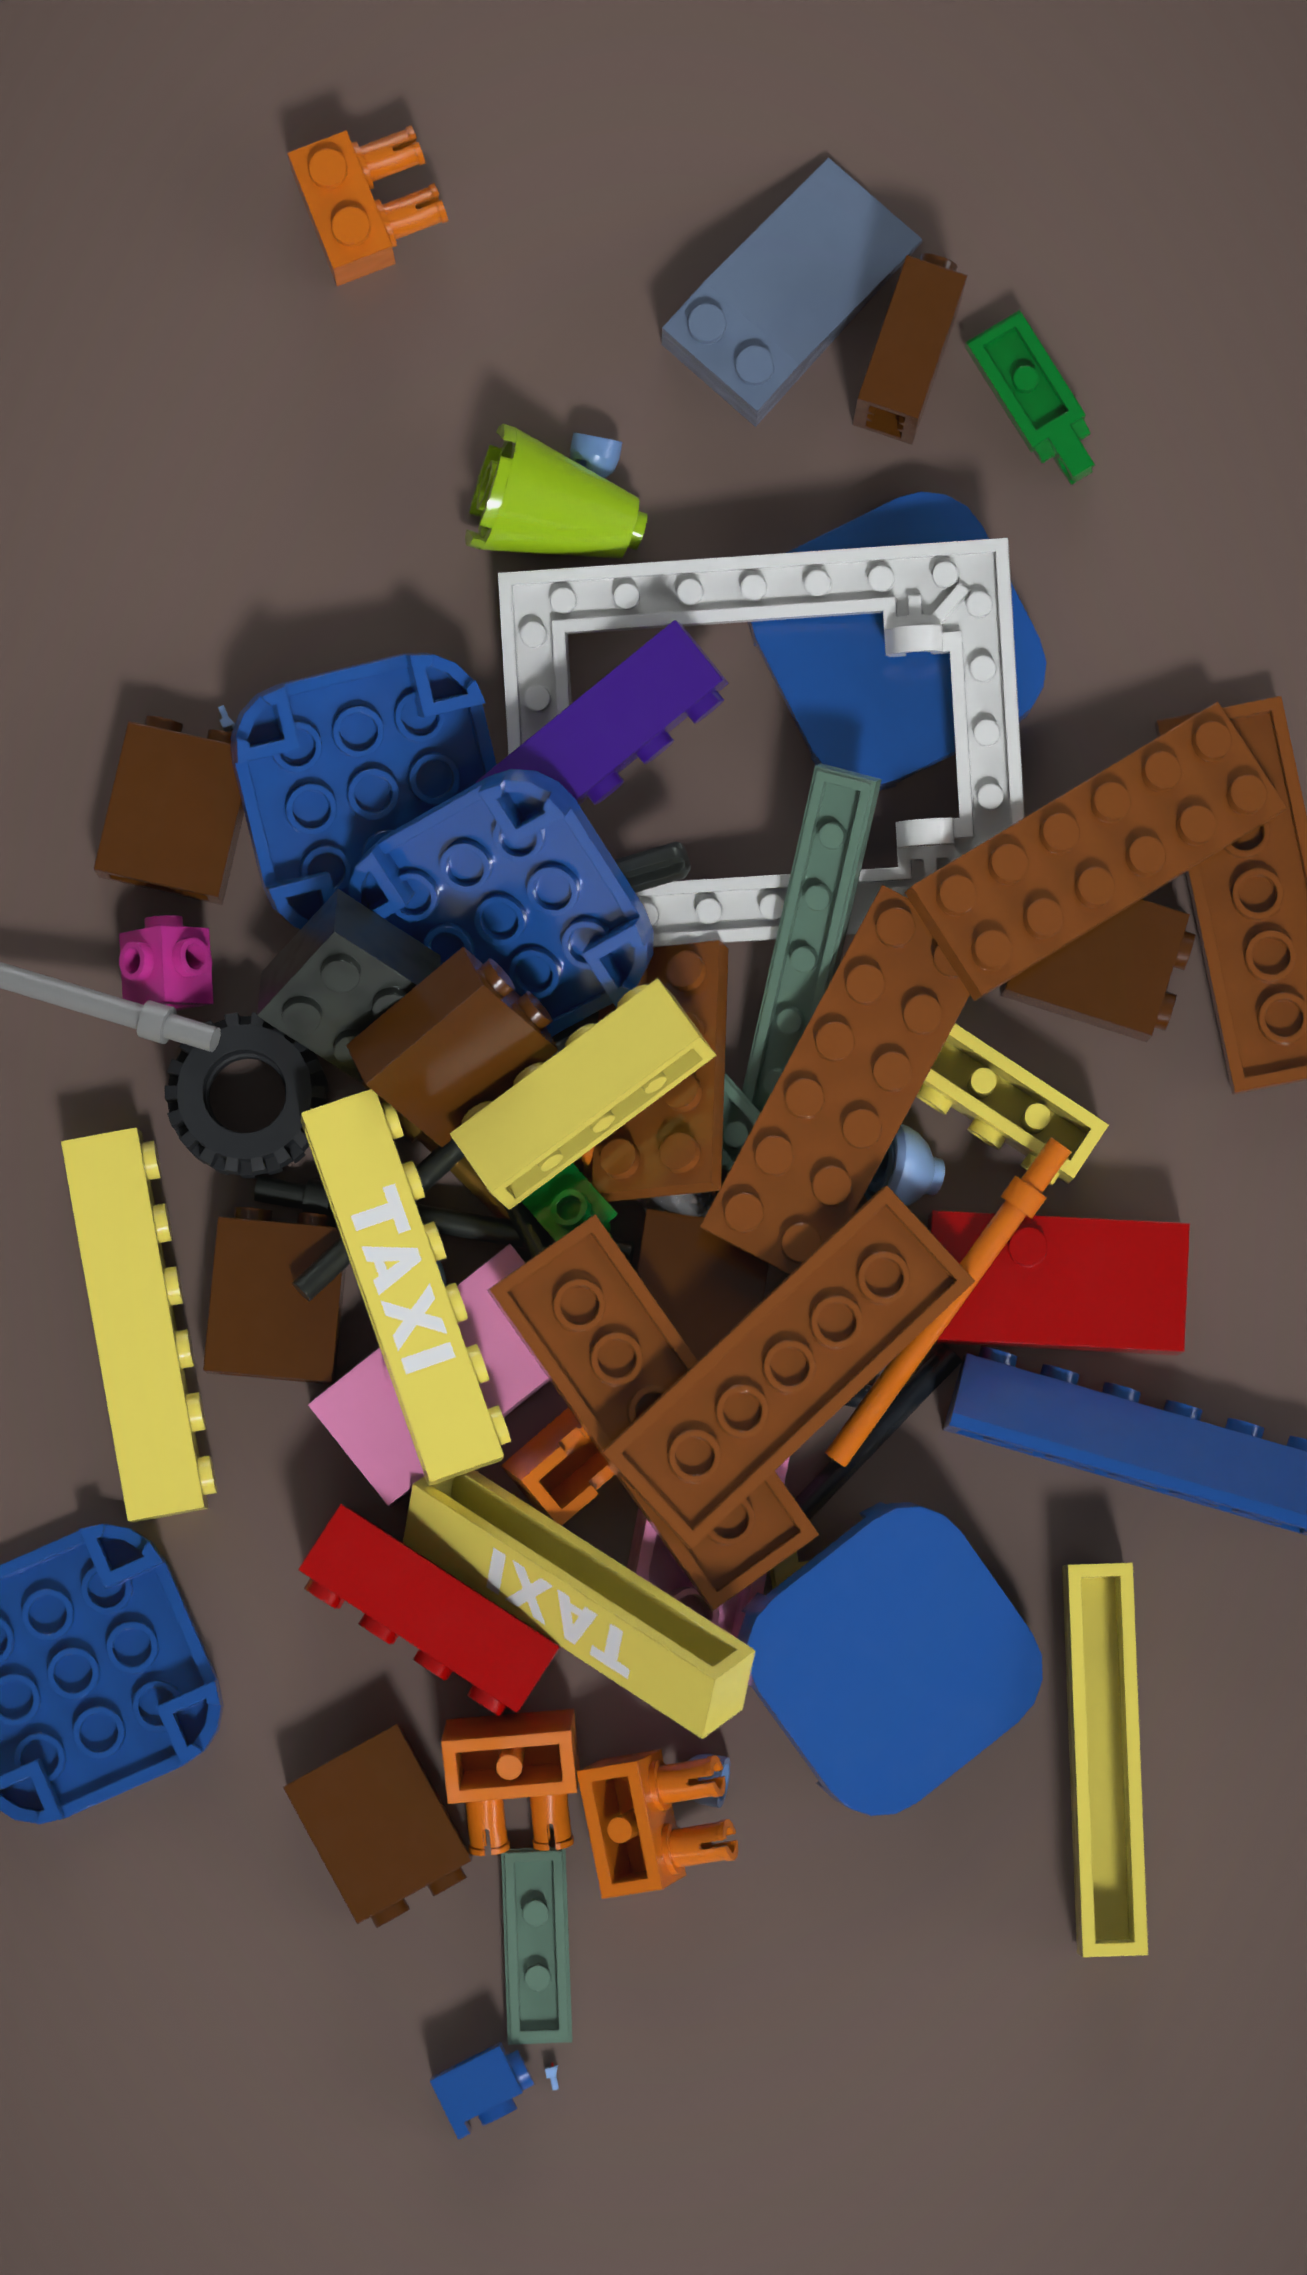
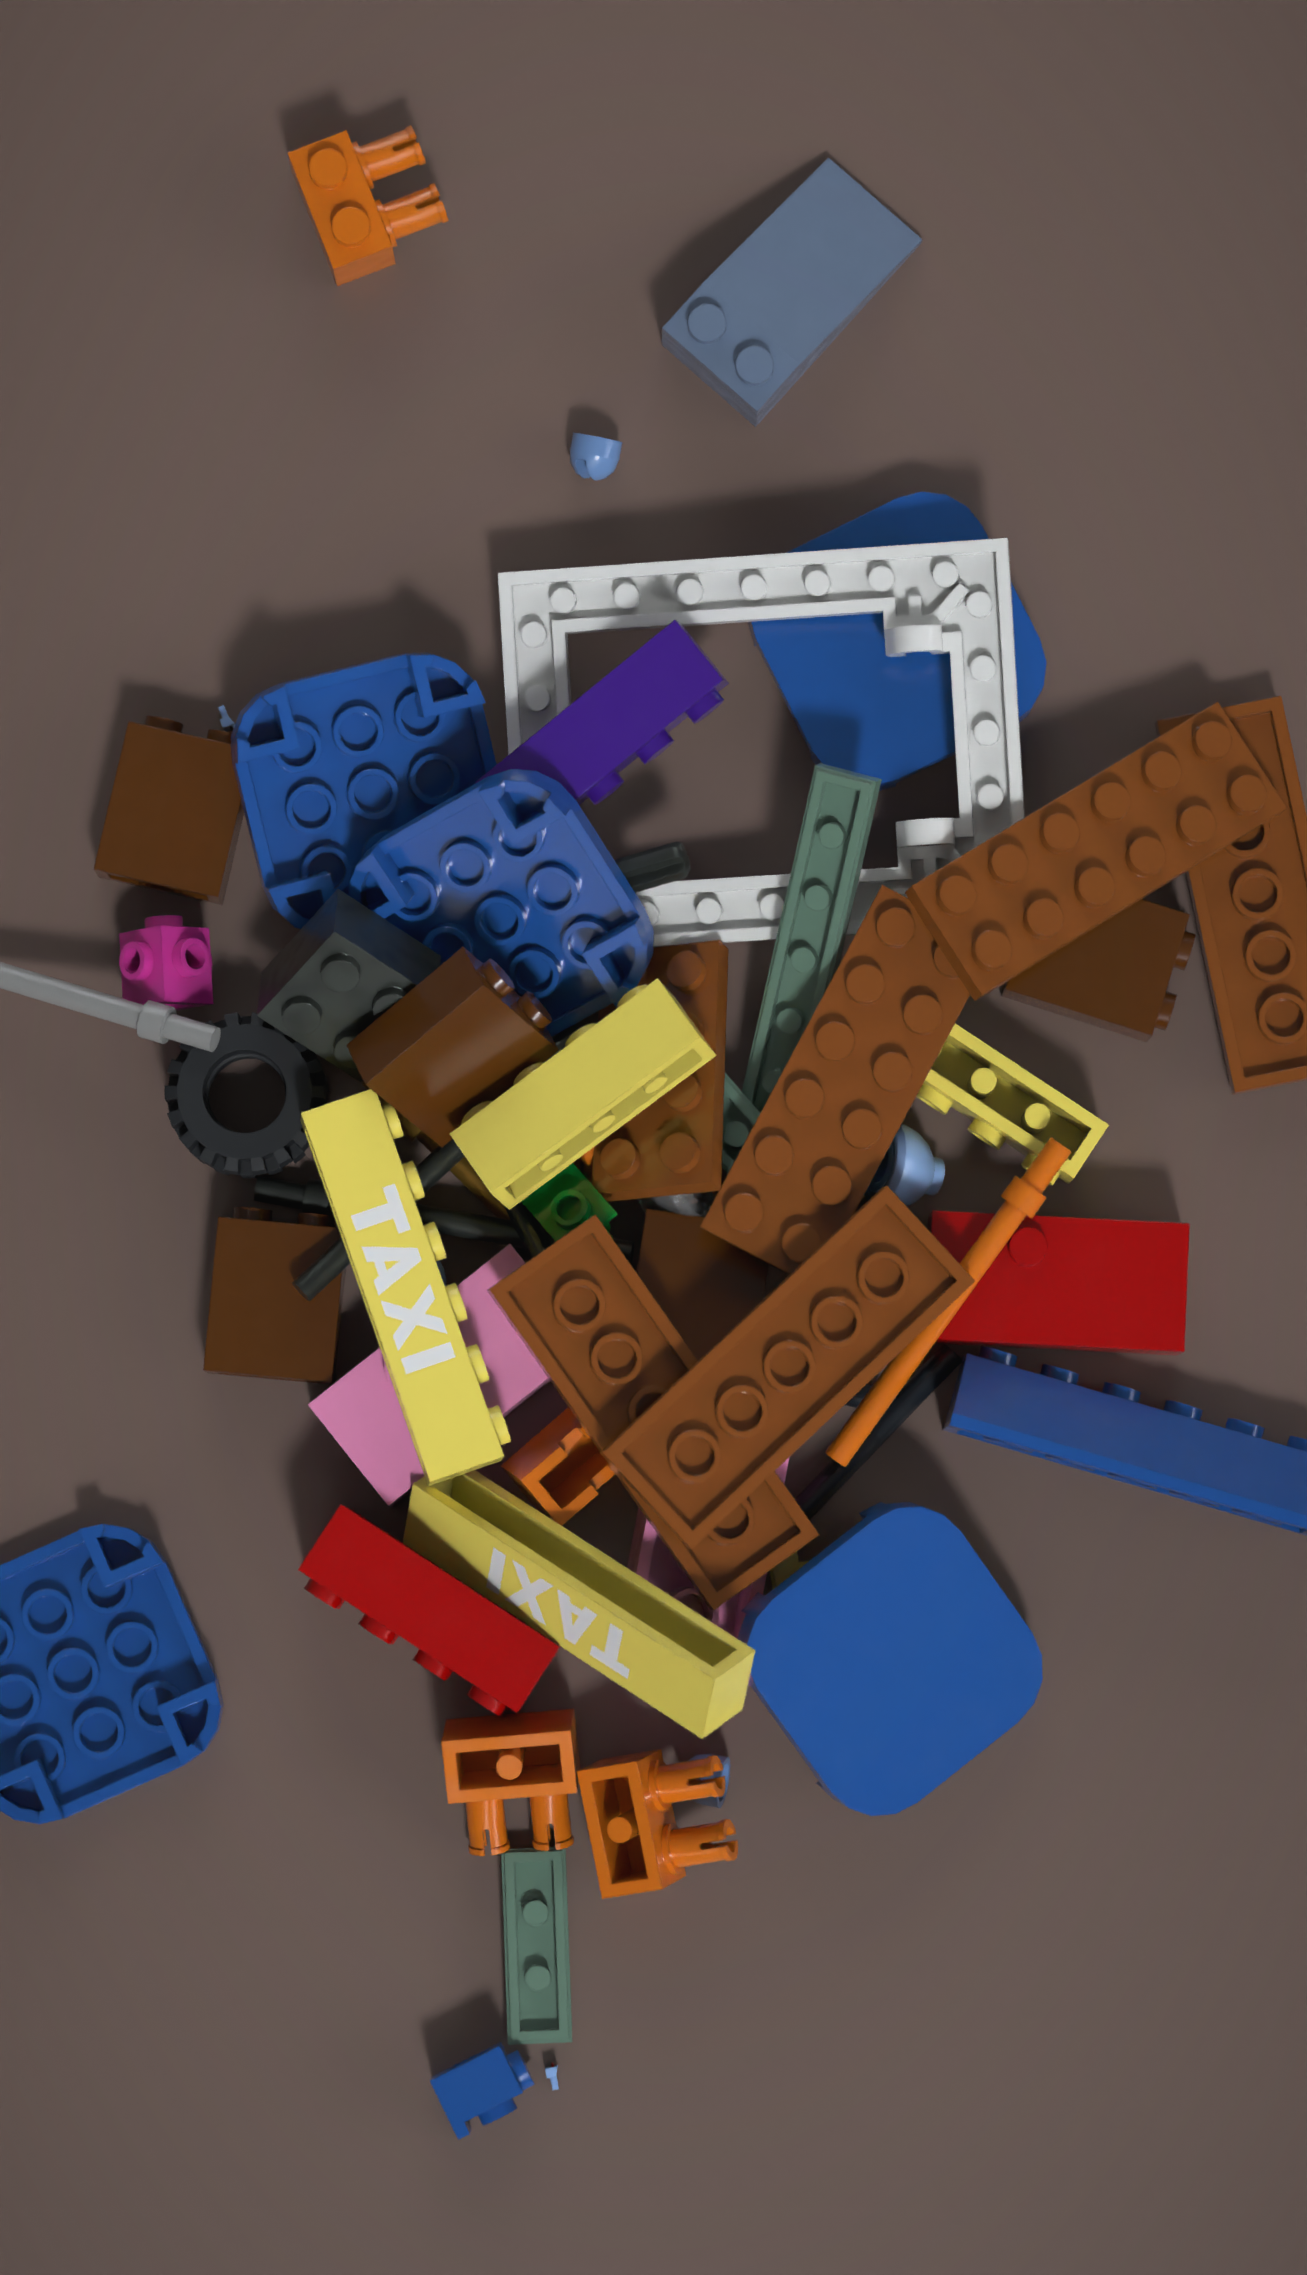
light yellow brick [61,1127,217,1523] -> none
reddish brown brick [283,1723,473,1928] -> none
lime cone [465,424,647,559] -> none
reddish brown brick [853,253,968,445] -> none
green hinge [965,310,1095,485] -> none
light yellow brick [1062,1563,1148,1957] -> none

